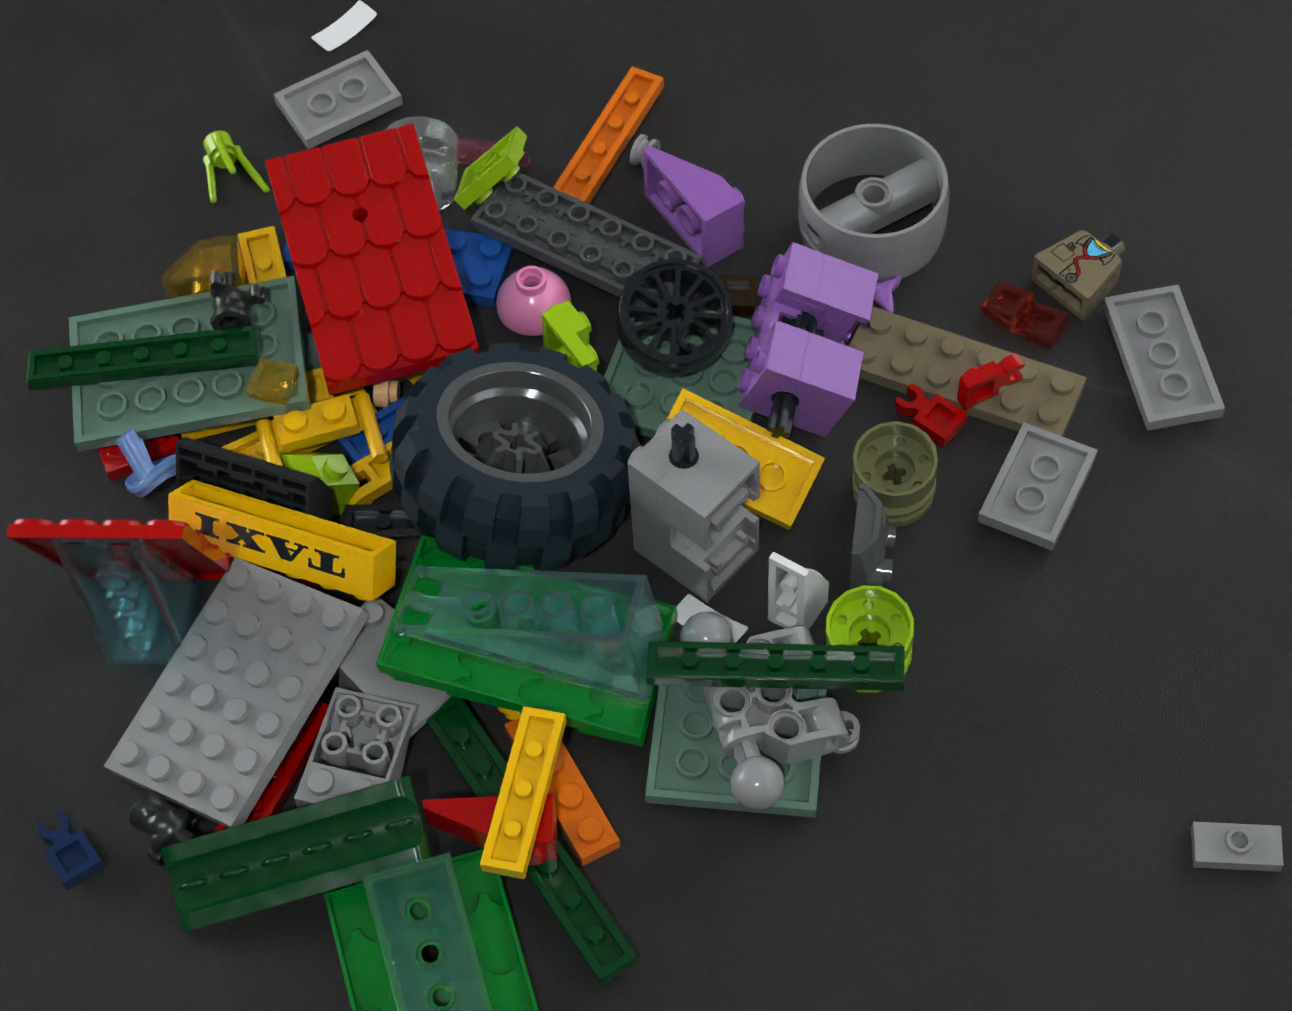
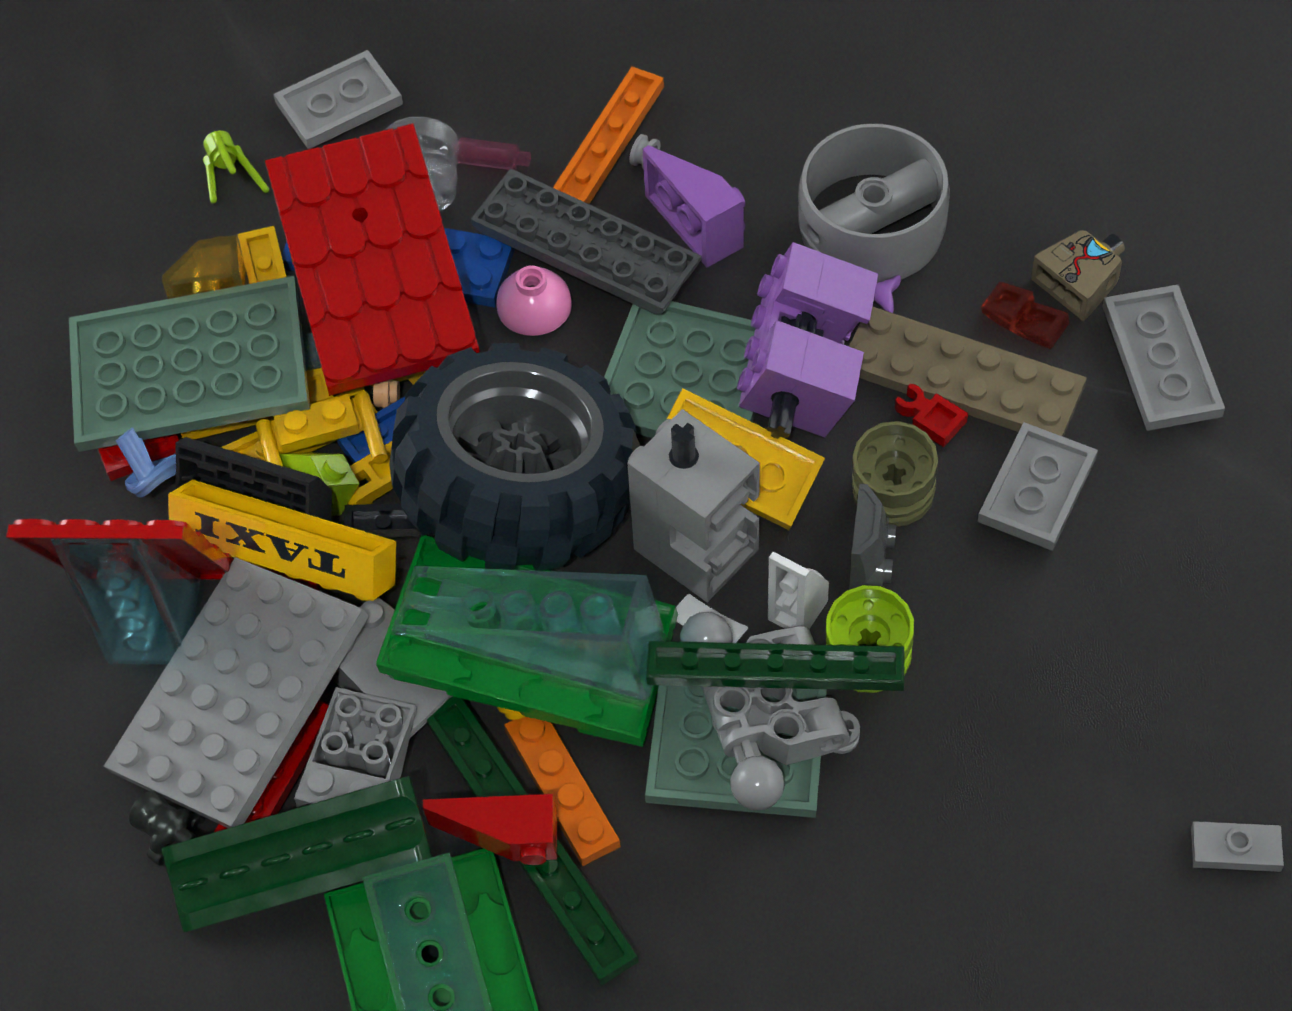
dark green tile [26,325,260,391] -> none
dark blue plate [36,810,105,891] -> none
pearl dark grey piece [210,270,265,330] -> none
clear yellow plate [246,357,300,406] -> none
white sticker [311,0,377,51] -> none
lime plate [454,126,527,210] -> none
yellow plate [480,706,567,879] -> none
lime plate [542,300,599,372] -> none
black piece [616,259,733,377] -> none
dark brown plate [719,274,757,315] -> none
red plate [957,353,1025,410] -> none

